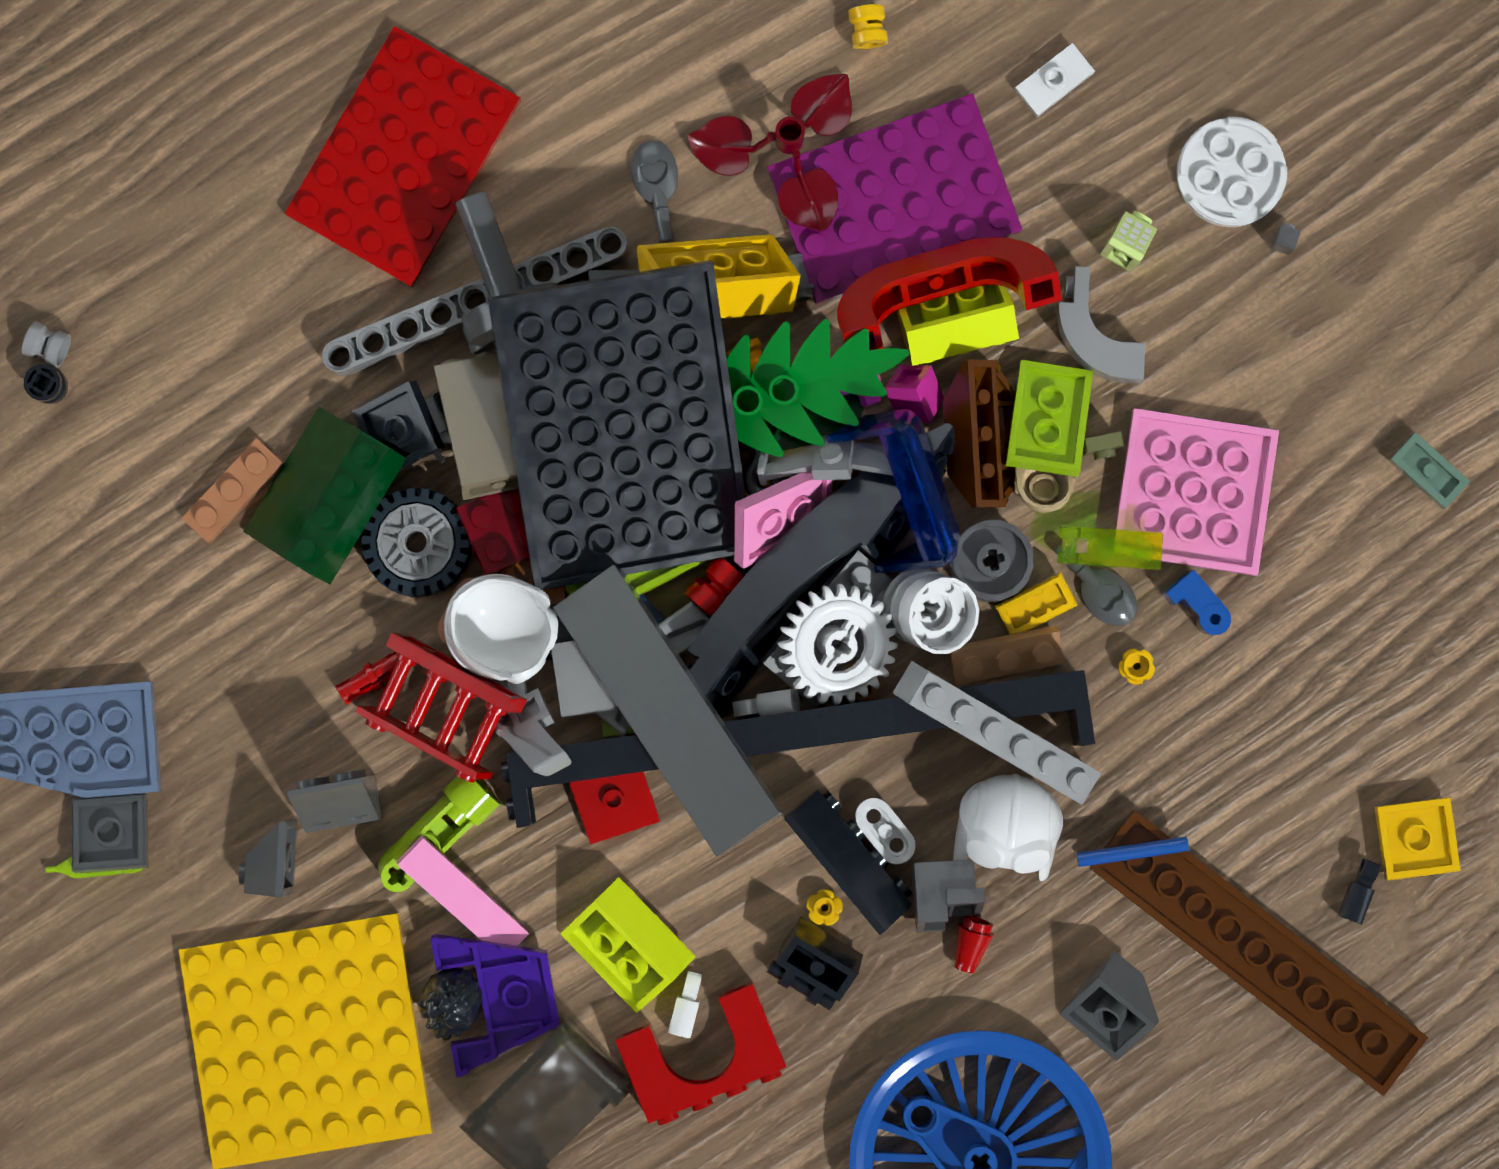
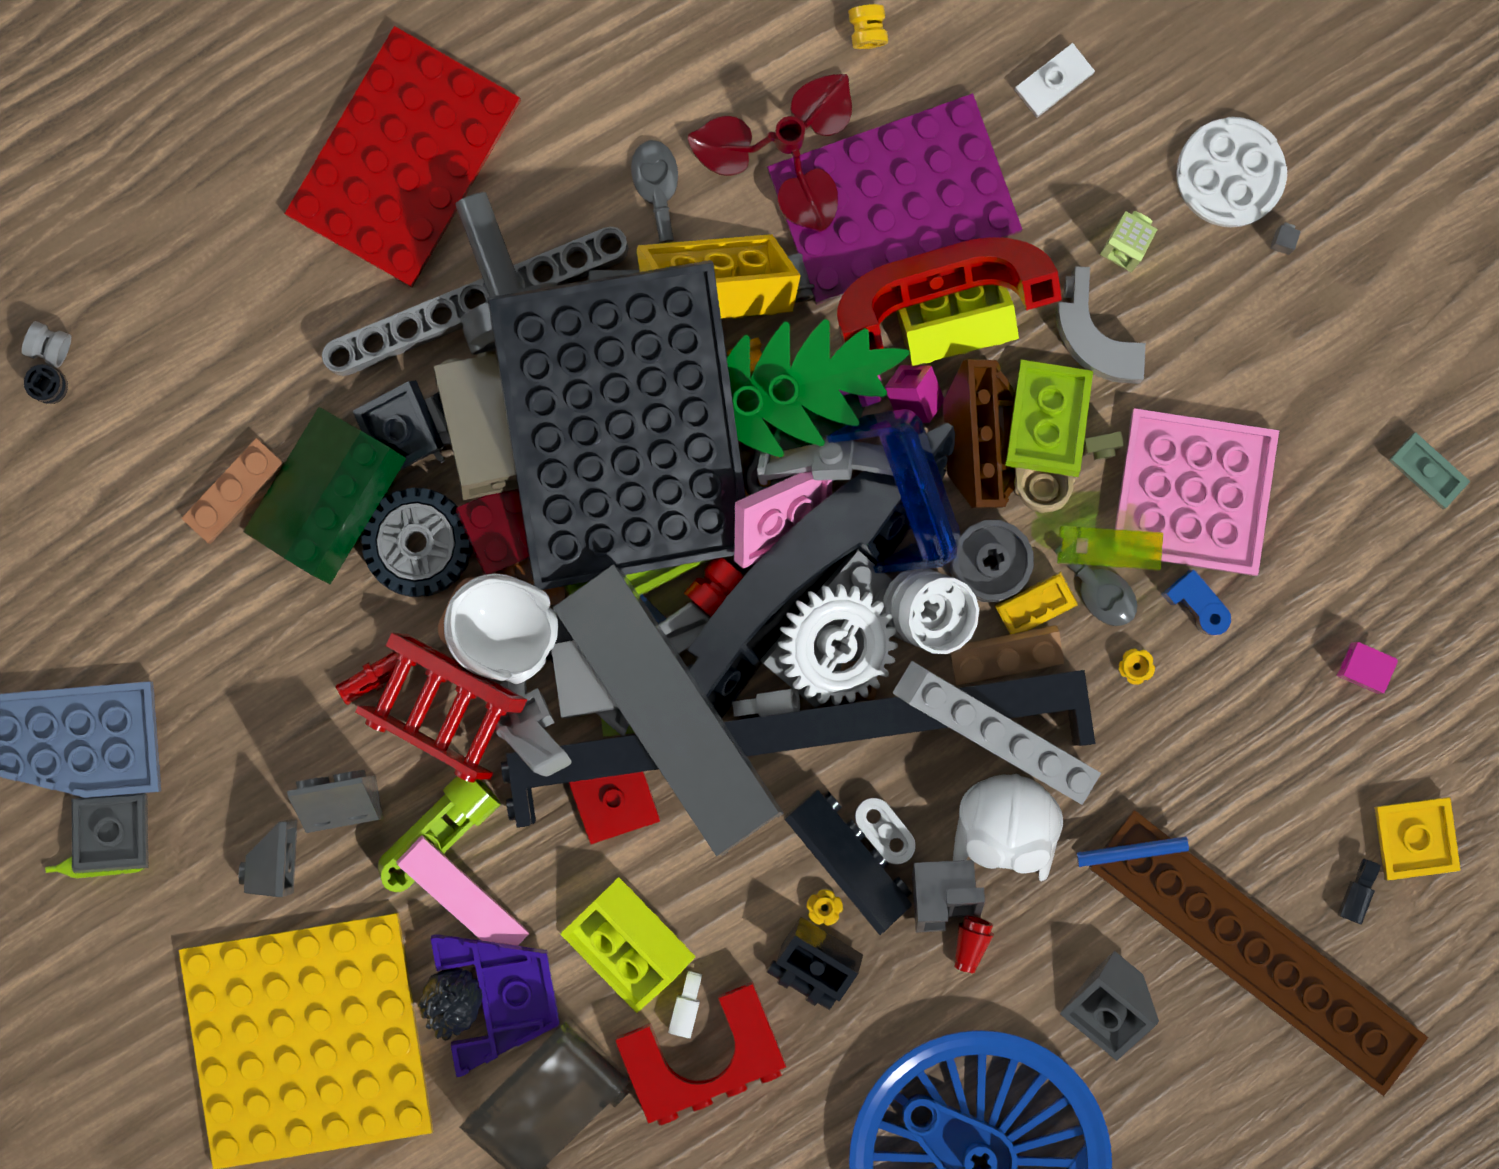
none -> dark pink panel [1337,642,1398,694]

